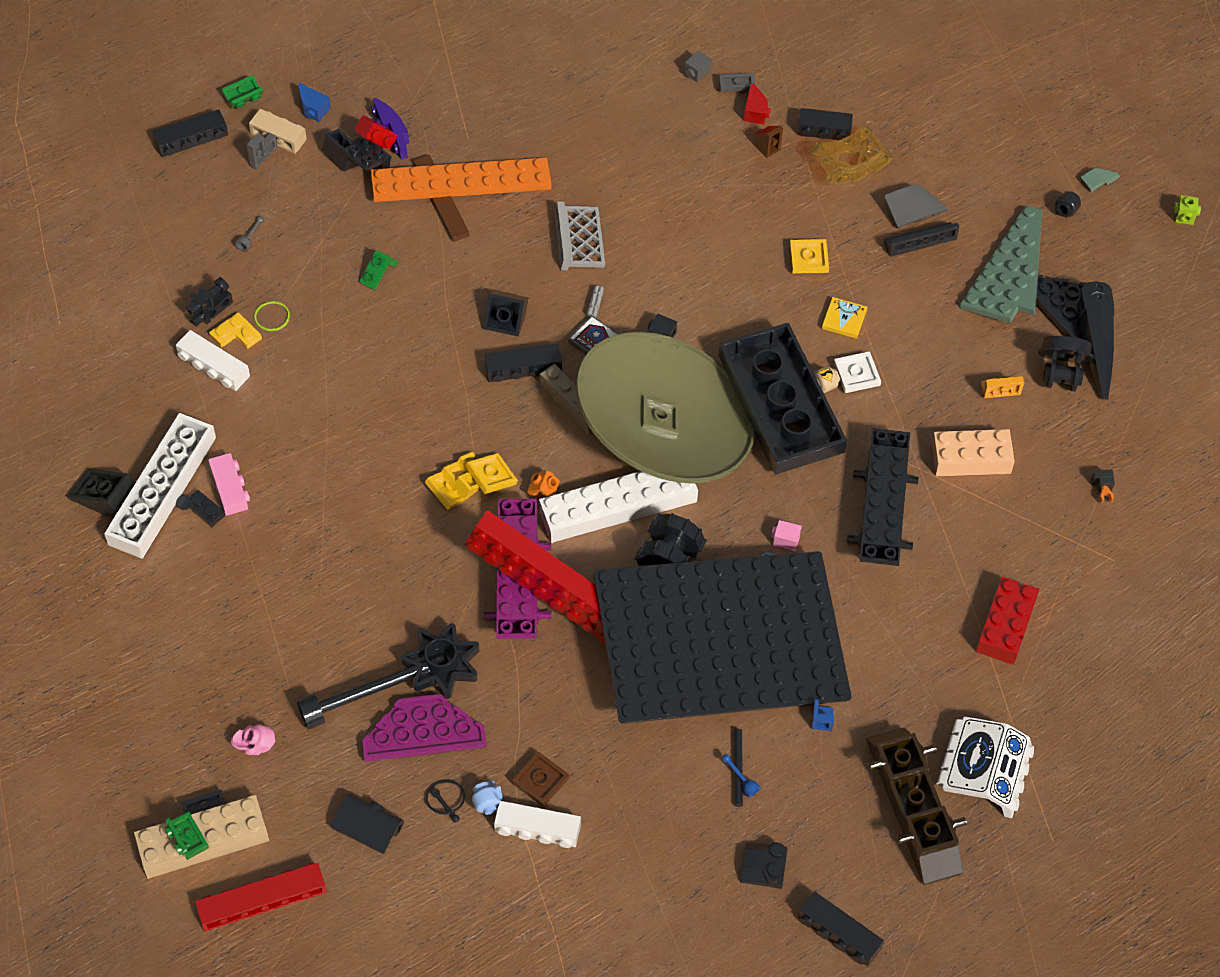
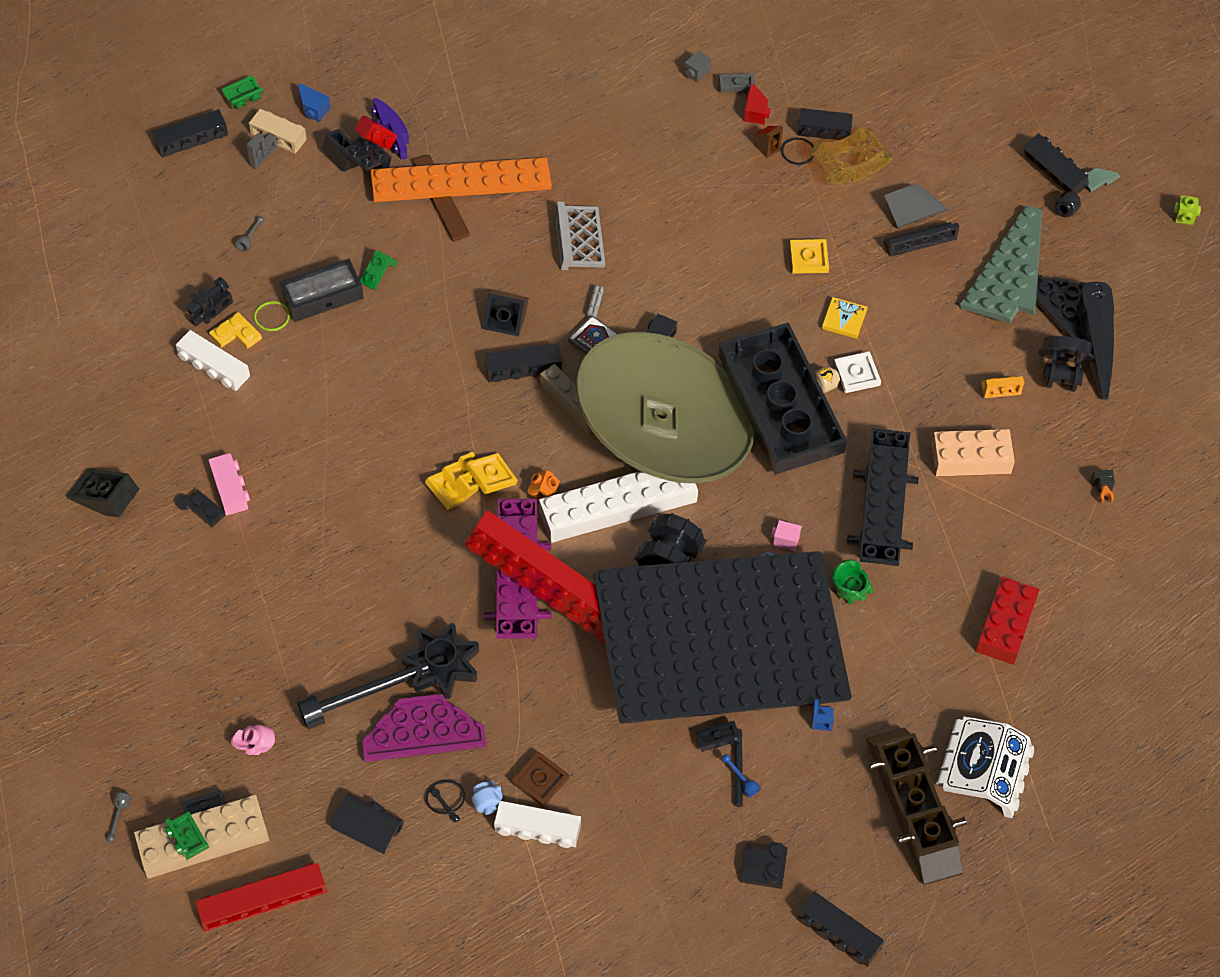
white brick [104,413,216,559] -> none
none -> dark grey hinge [107,792,132,843]
none -> brick [280,259,364,322]
none -> black plate [695,721,740,752]
none -> black piece [782,138,815,165]
none -> green hair [832,559,874,604]
none -> black brick [1023,133,1089,194]

